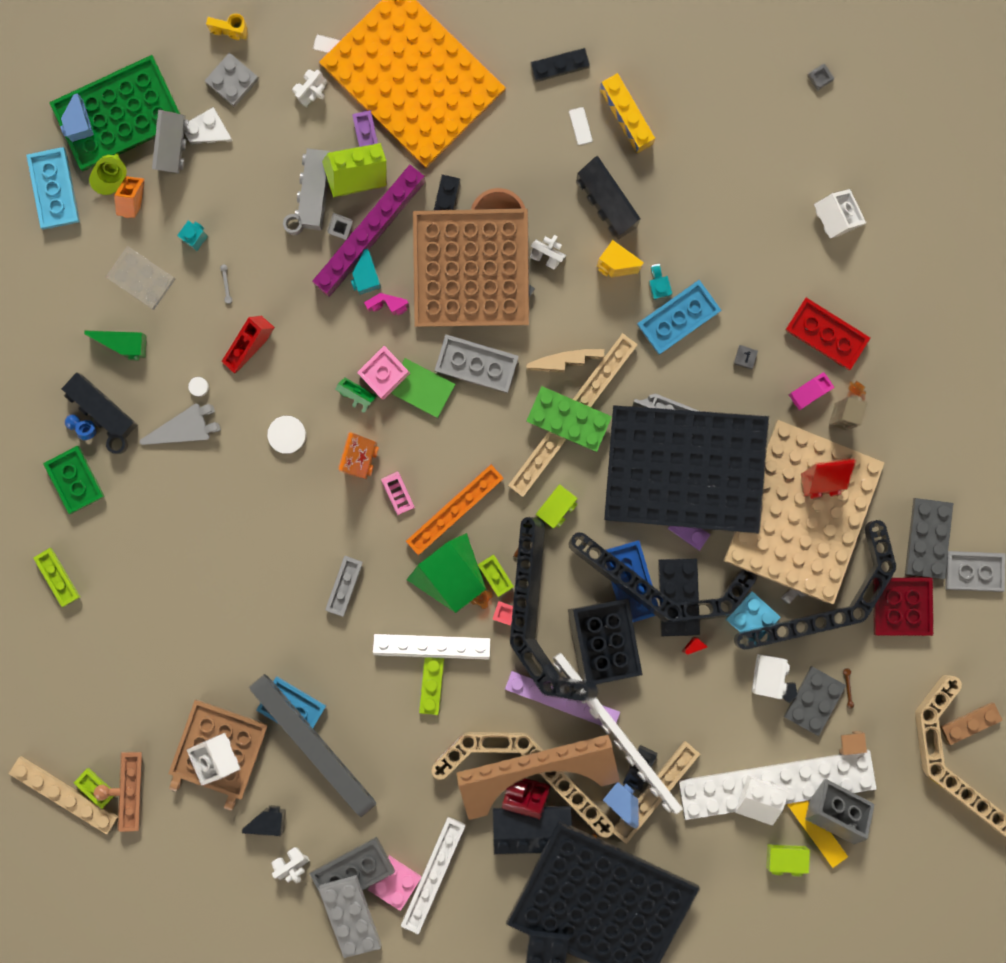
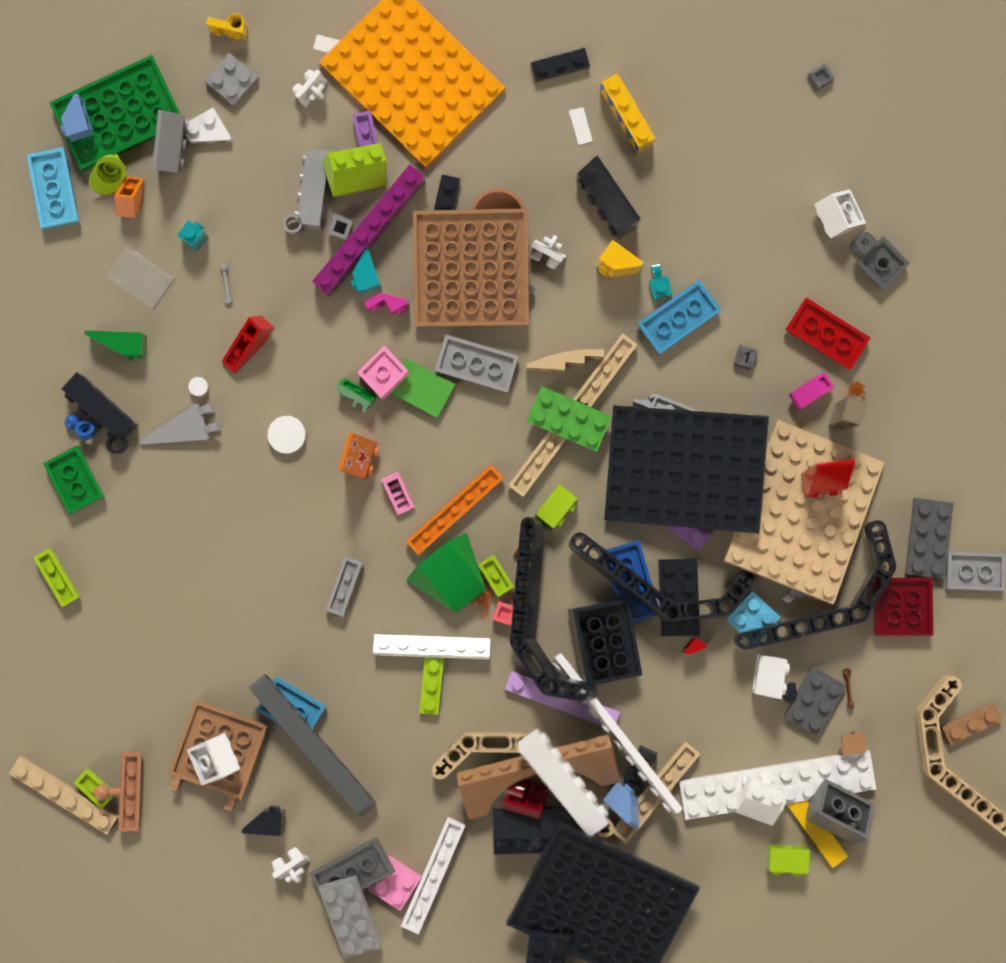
none -> white brick [518,729,609,836]
none -> dark grey plate [850,232,910,291]

